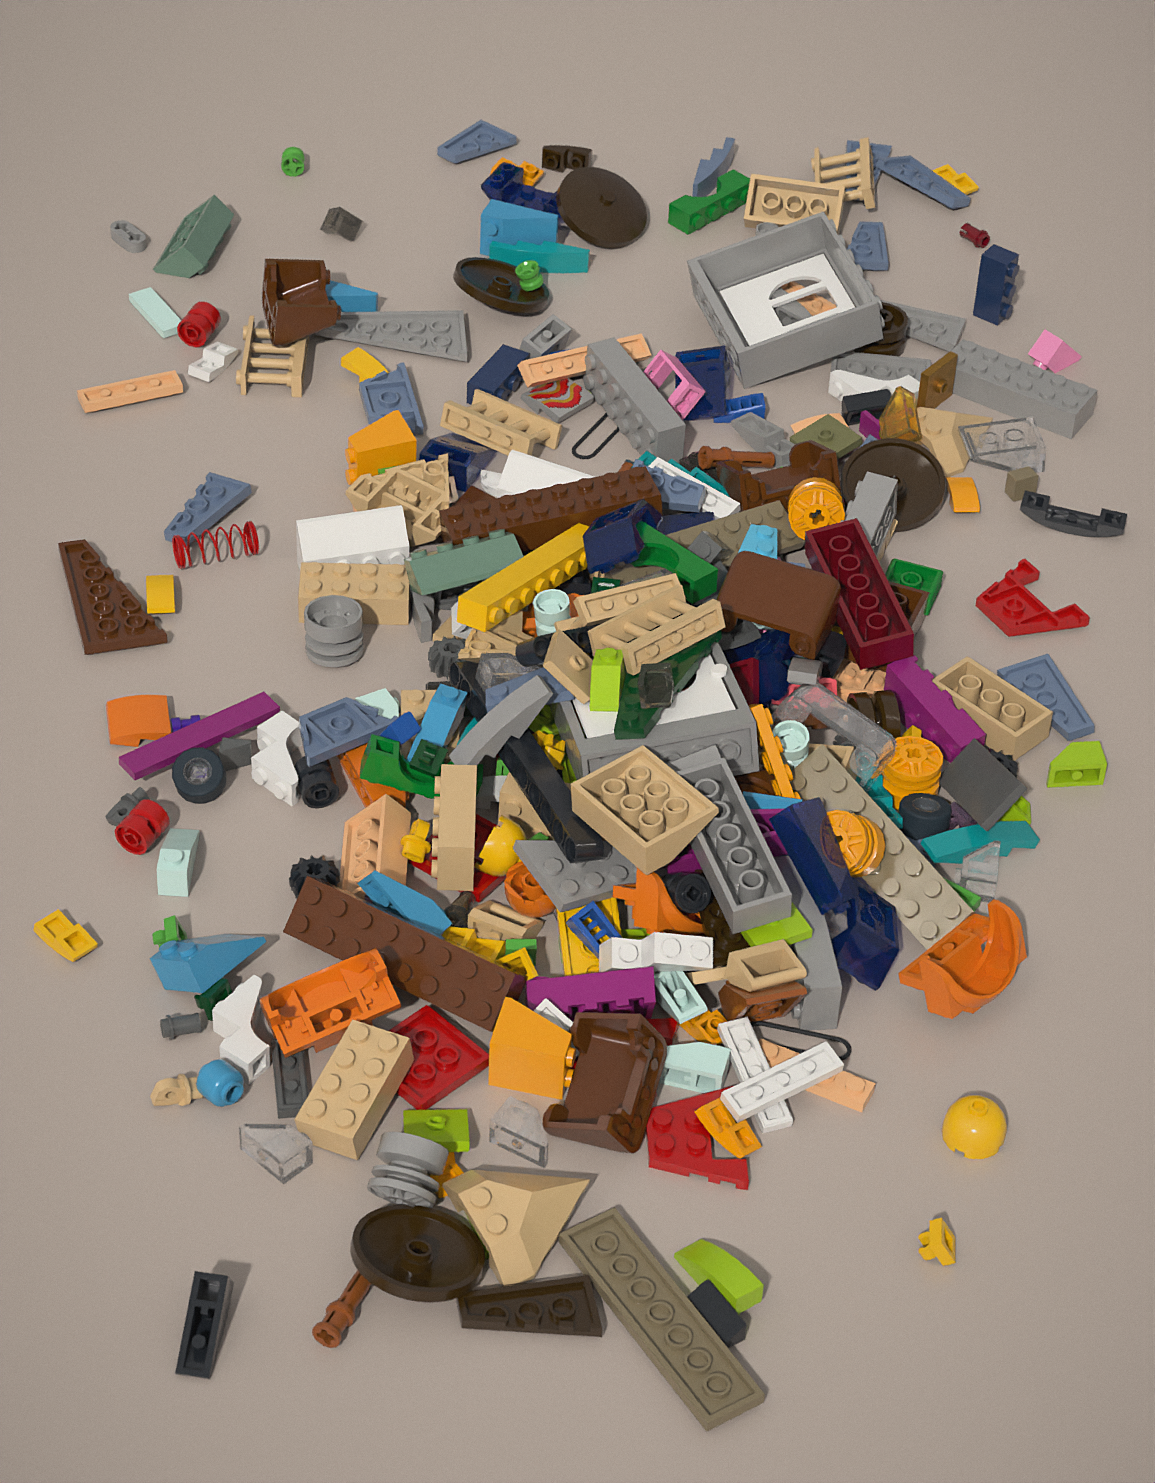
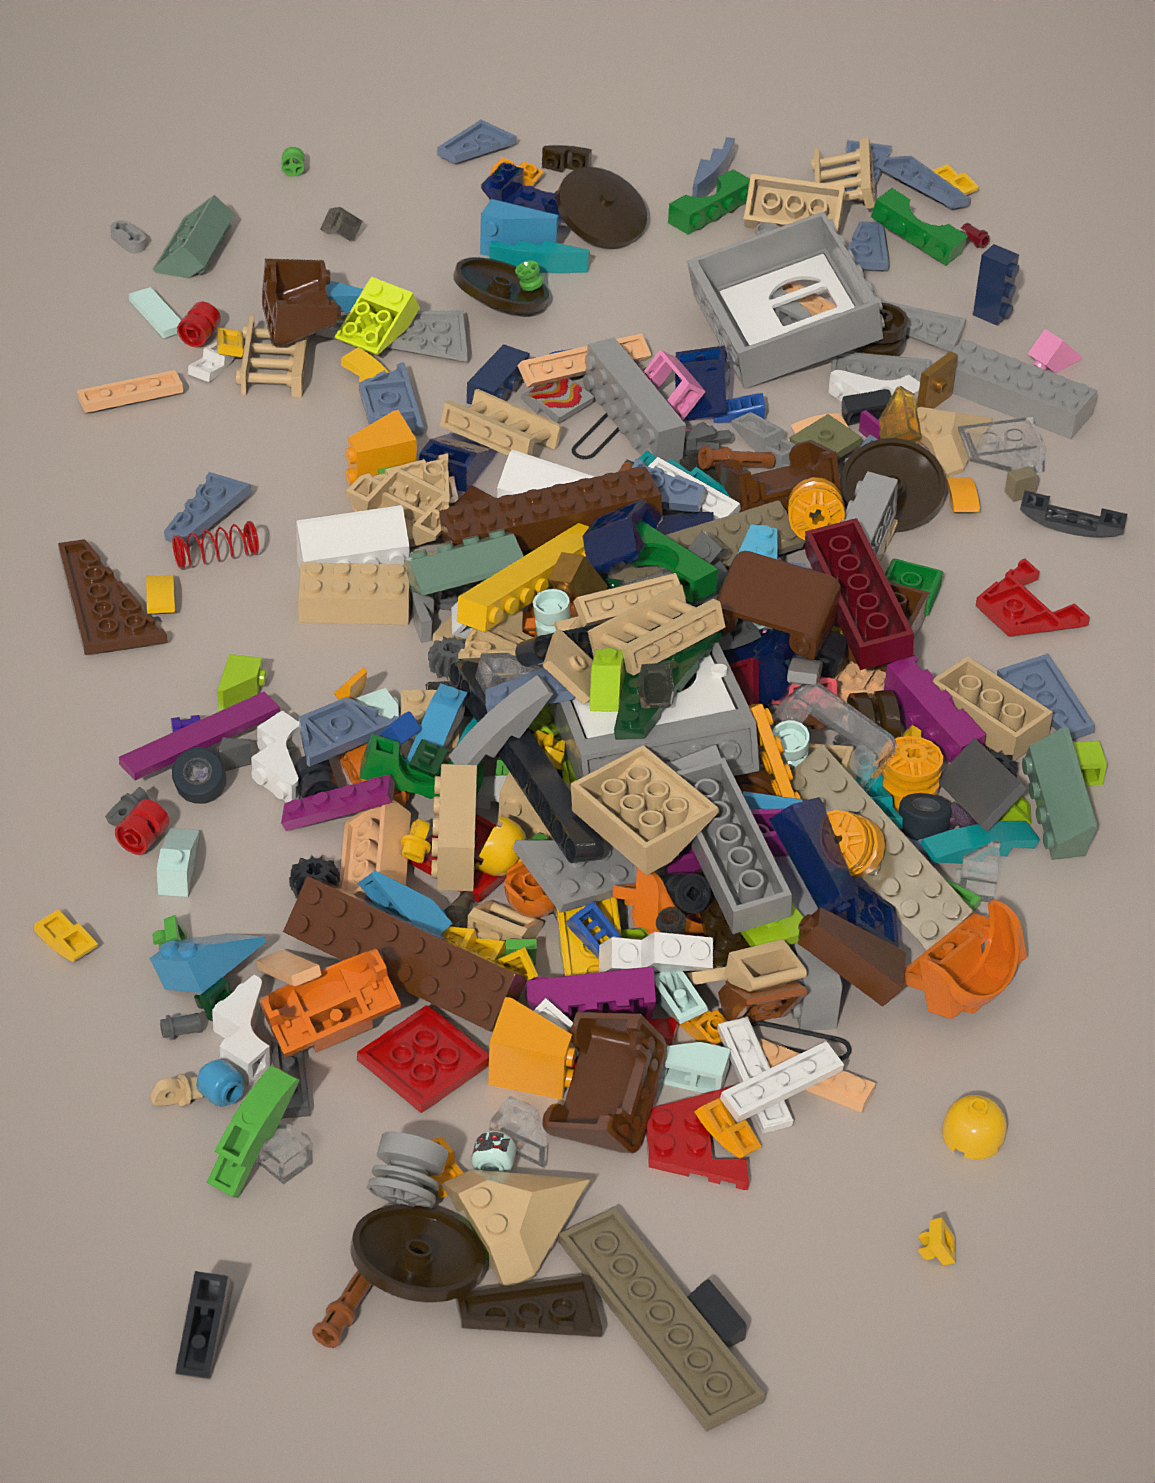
orange slope [106,695,171,747] -> none
tan brick [295,1020,414,1160] -> none
light grey wheel [304,595,364,667] -> none
lime plate [403,1109,470,1152] -> none
white tile [480,470,502,497] -> none
light grey brick [519,314,572,359] -> none
lime slope [674,1239,764,1314] -> none
none -> bright green slope [206,1065,300,1198]
none -> yellow tile [217,328,244,357]
none -> lime slope [217,654,267,712]
none -> light nougat tile [256,950,322,987]
none -> magenta plate [281,774,395,831]
none -> light orange slope [333,667,367,700]
none -> neon yellow slope [335,277,420,355]
none -> light aqua head [471,1131,516,1173]
none -> pearl gold slope [548,552,608,598]
none -> clear smoke cone [656,907,686,935]
none -> dark grey rock [683,421,733,456]
none -> reddish brown slope [798,907,906,1007]
none -> green arch [871,188,968,266]
none -> sand green slope [1022,727,1097,860]

